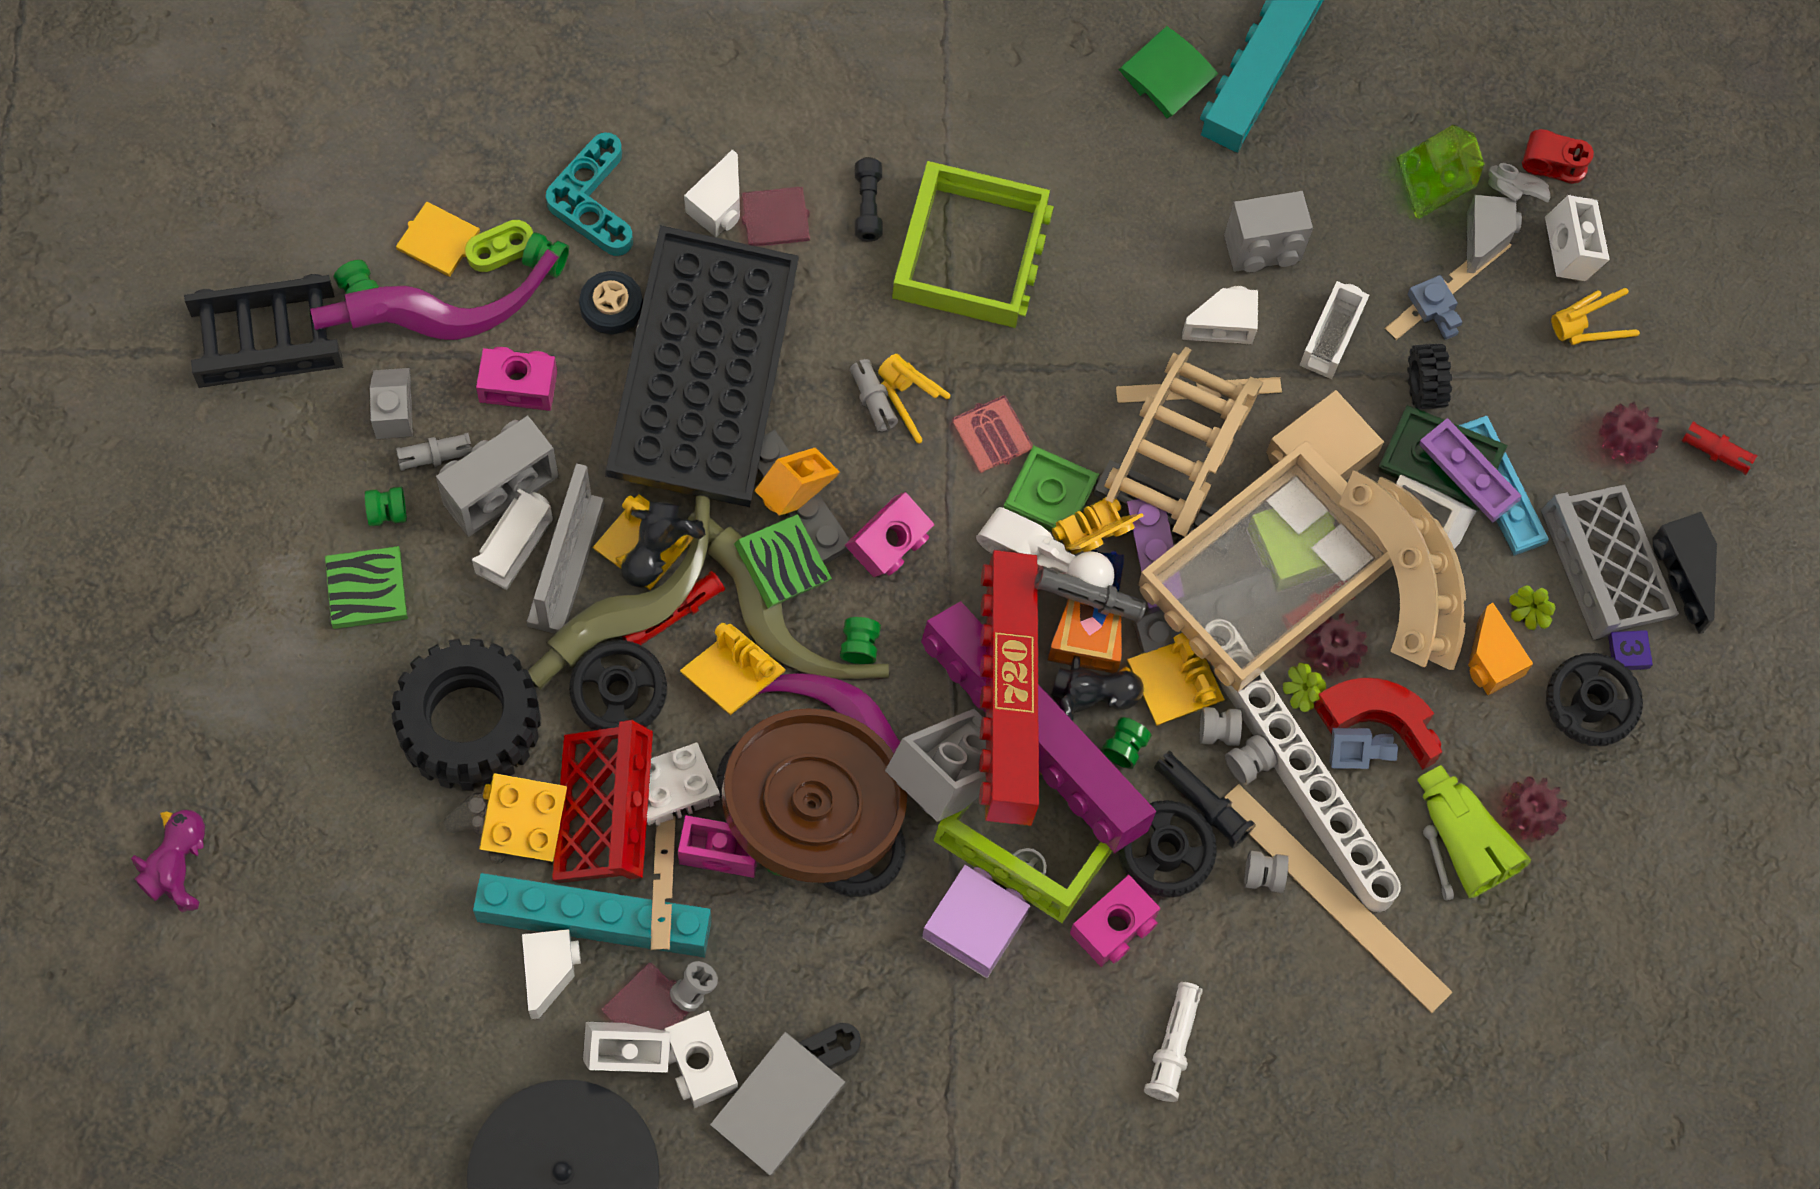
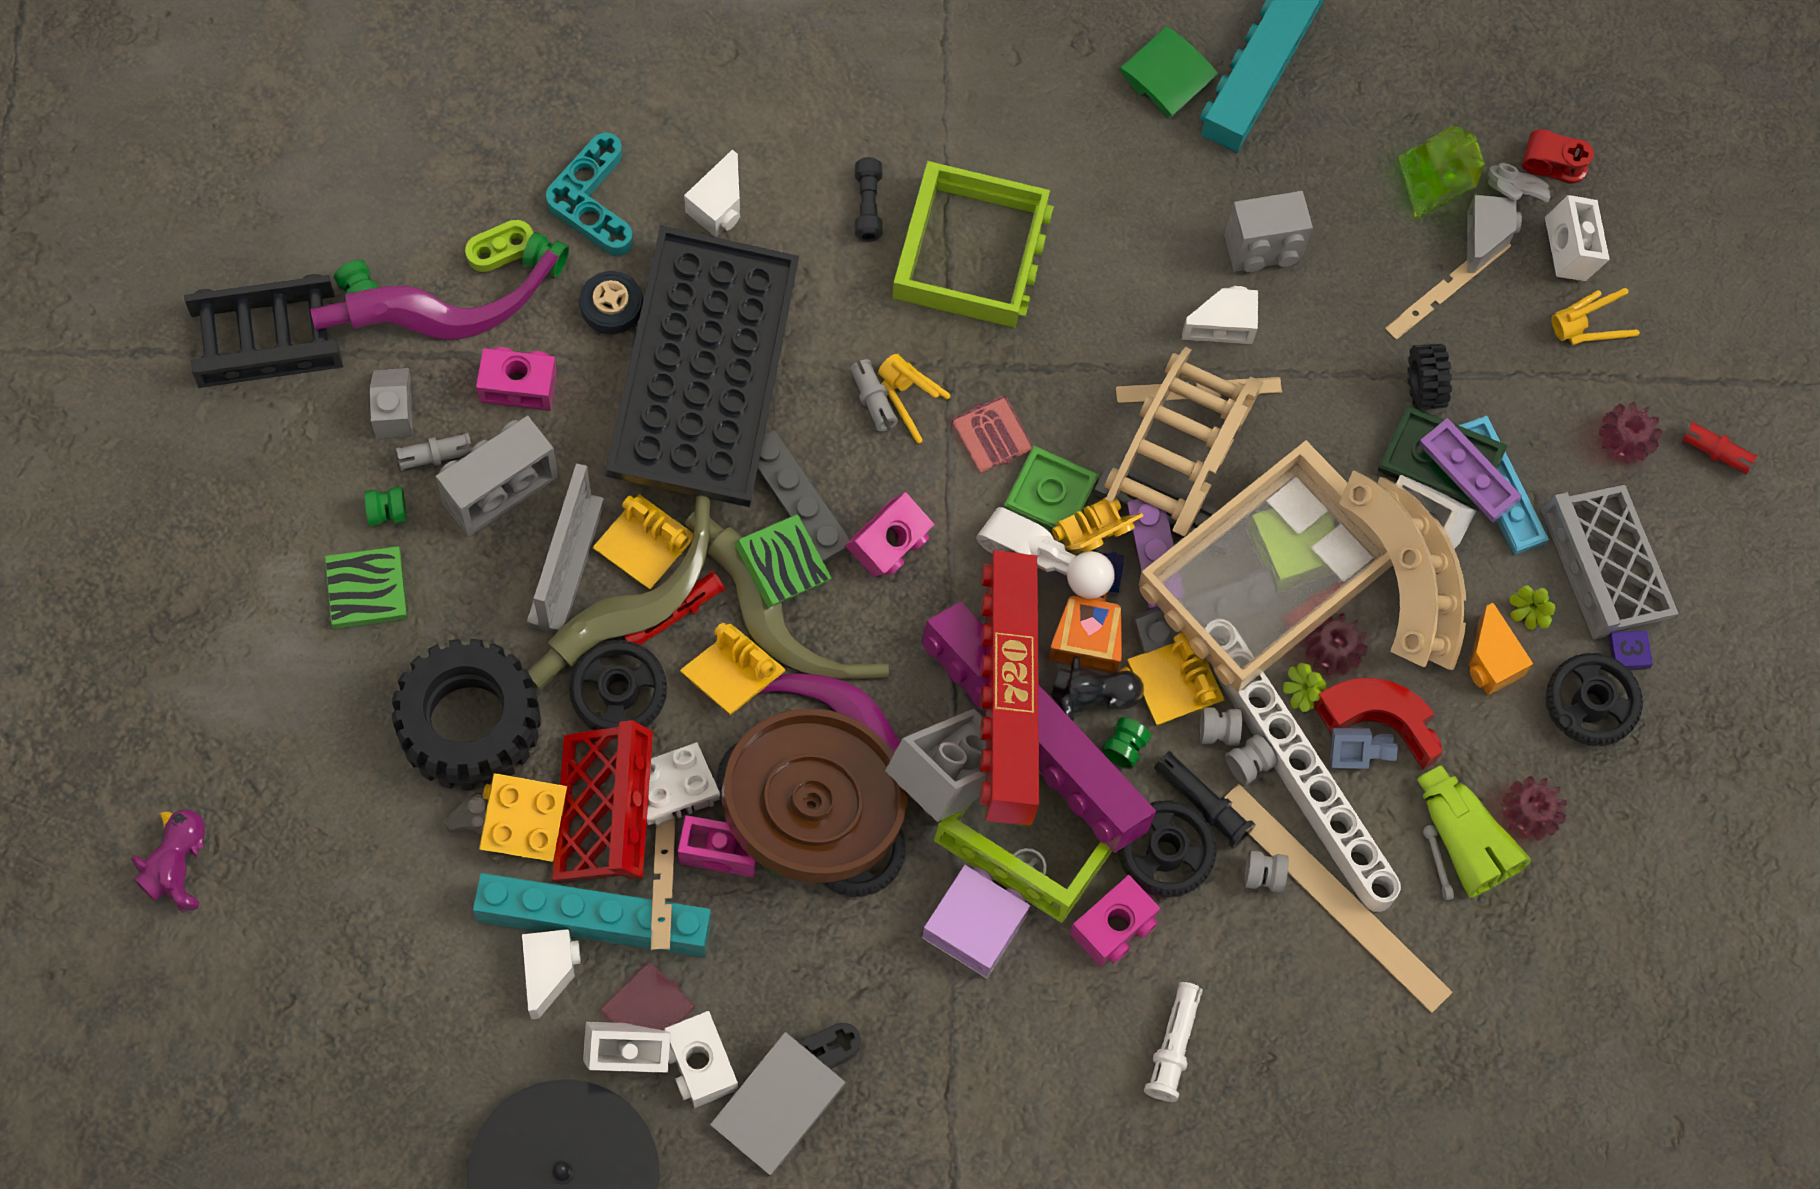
yellow piece [396,201,480,277] -> none
white window [472,489,553,590] -> none
black animal [616,502,706,587] -> none
light grey bush [670,961,718,1012] -> none
clear pink piece [742,186,810,246] -> none
light orange slope [755,447,840,516] -> none
green wheel [840,617,881,664] -> none
dark grey pin [1034,565,1146,623] -> none
tan brick [1266,390,1384,481] -> none
white window [1299,281,1369,379] -> none
sand blue plate [1408,275,1462,340] -> none
black slope [1652,512,1717,634] -> none

